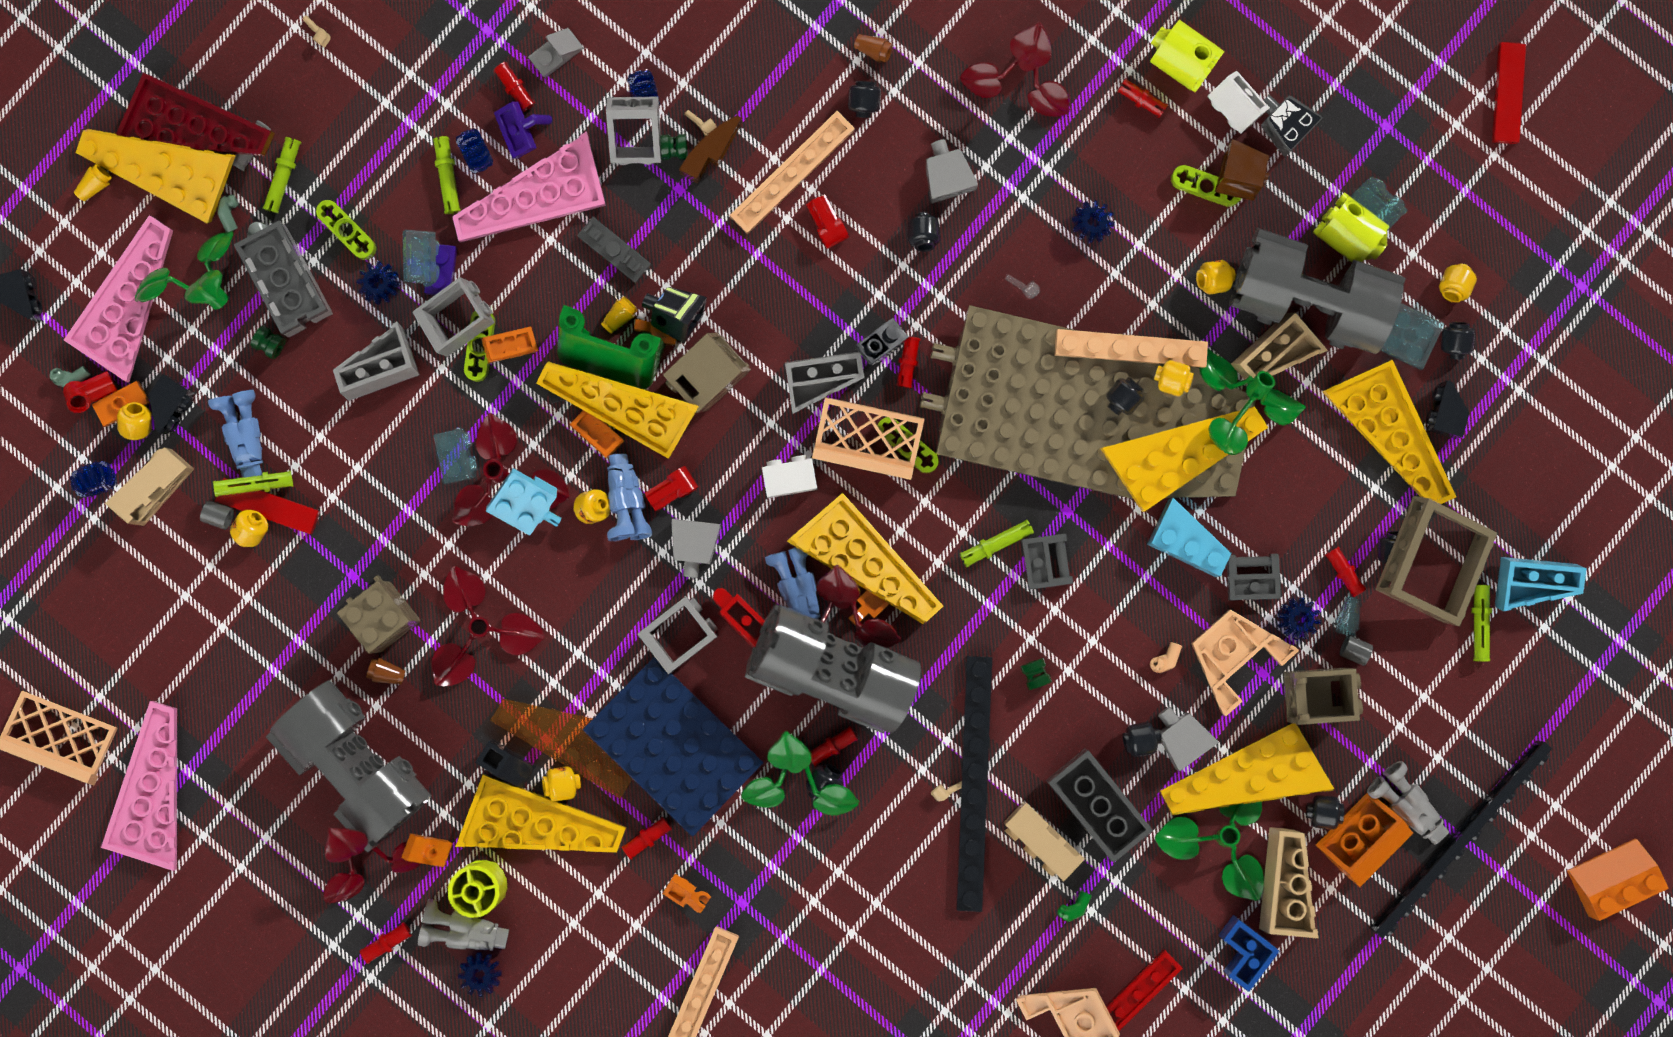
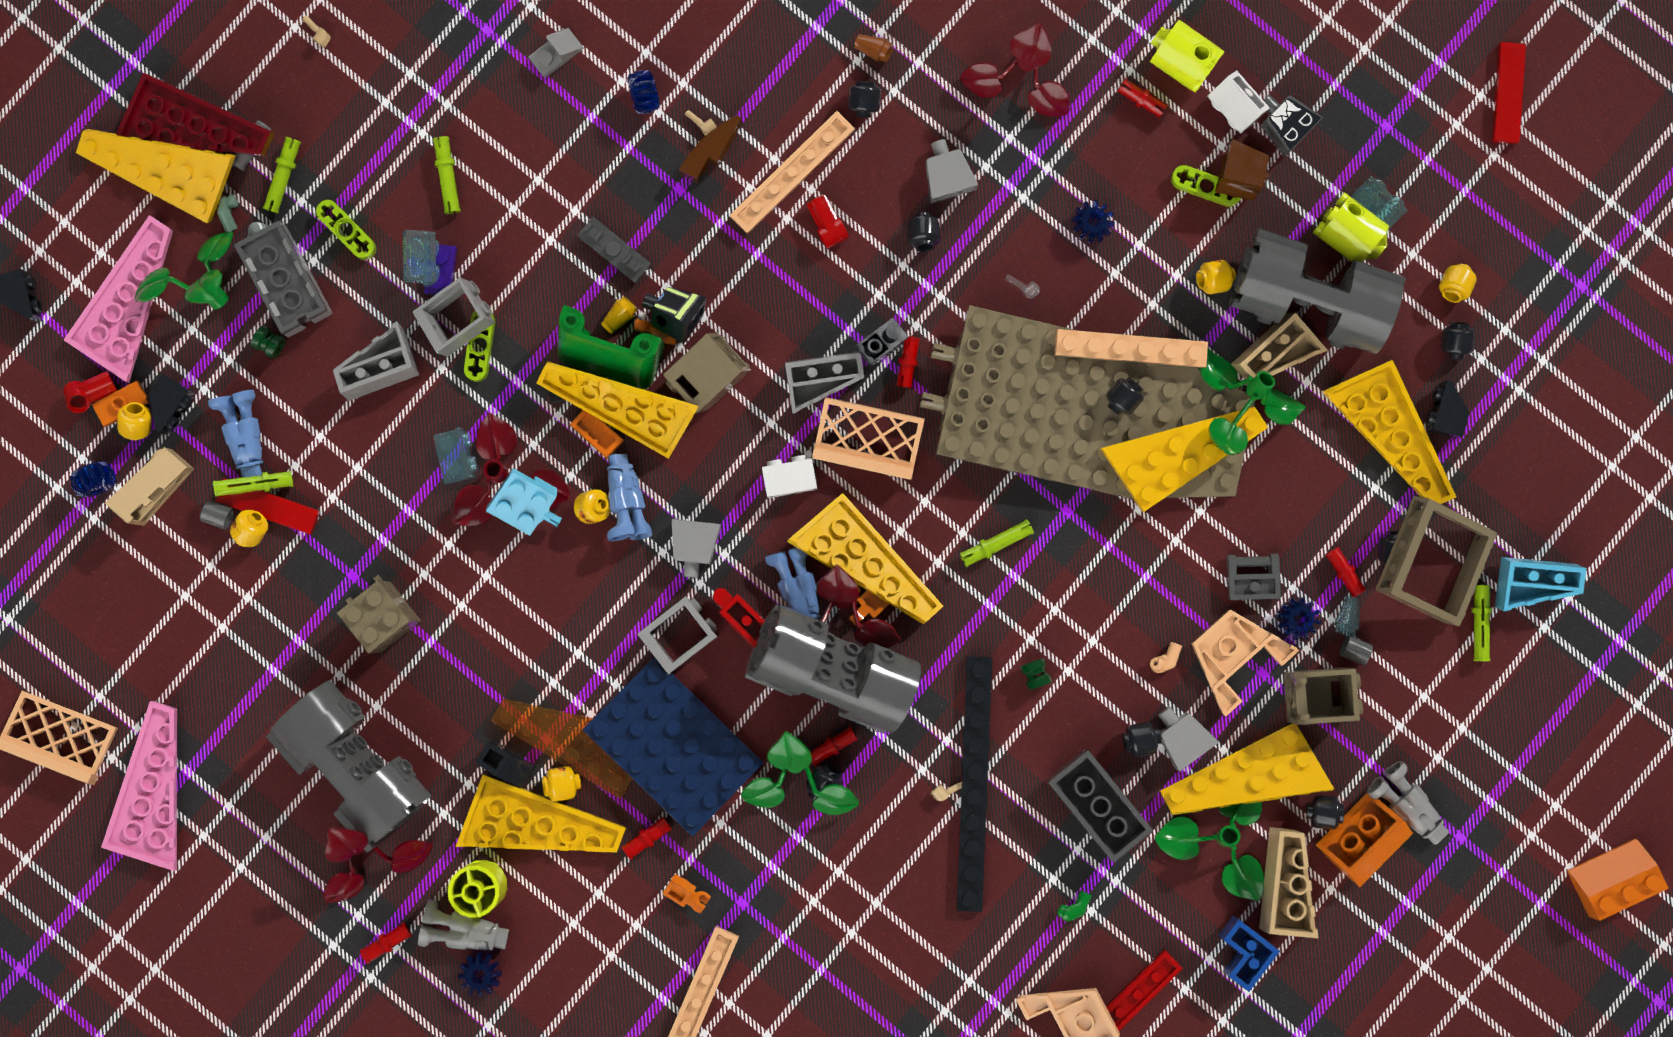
sand green arm [49,366,91,387] -> none
yellow cone [74,164,111,202] -> none
clear blue gear [356,261,401,305] -> none
dark orange cone [366,658,406,685] -> none
orange plate [401,834,453,867] -> none
dark red plant [432,566,545,686] -> none
bright pink wing [453,131,606,242] -> none
clear blue gear [456,128,493,174] -> none
orange plate [481,327,538,364] -> none
red pin [493,62,536,112] -> none
dark purple plate [494,102,552,159] -> none
light grey window [606,97,661,165] -> none
red piece [644,466,698,511] -> none
dark green wheel [660,134,687,160] -> none
lime beam [878,417,938,473] -> none
tan wedge [1003,801,1085,881] -> none
dark grey plate [1021,534,1073,590] -> none
medium azure wedge [1147,498,1231,577] -> none
yellow head [1154,360,1194,396] -> none
black plate [1369,740,1552,939] -> none
clear light blue plate [1380,303,1444,370] -> none

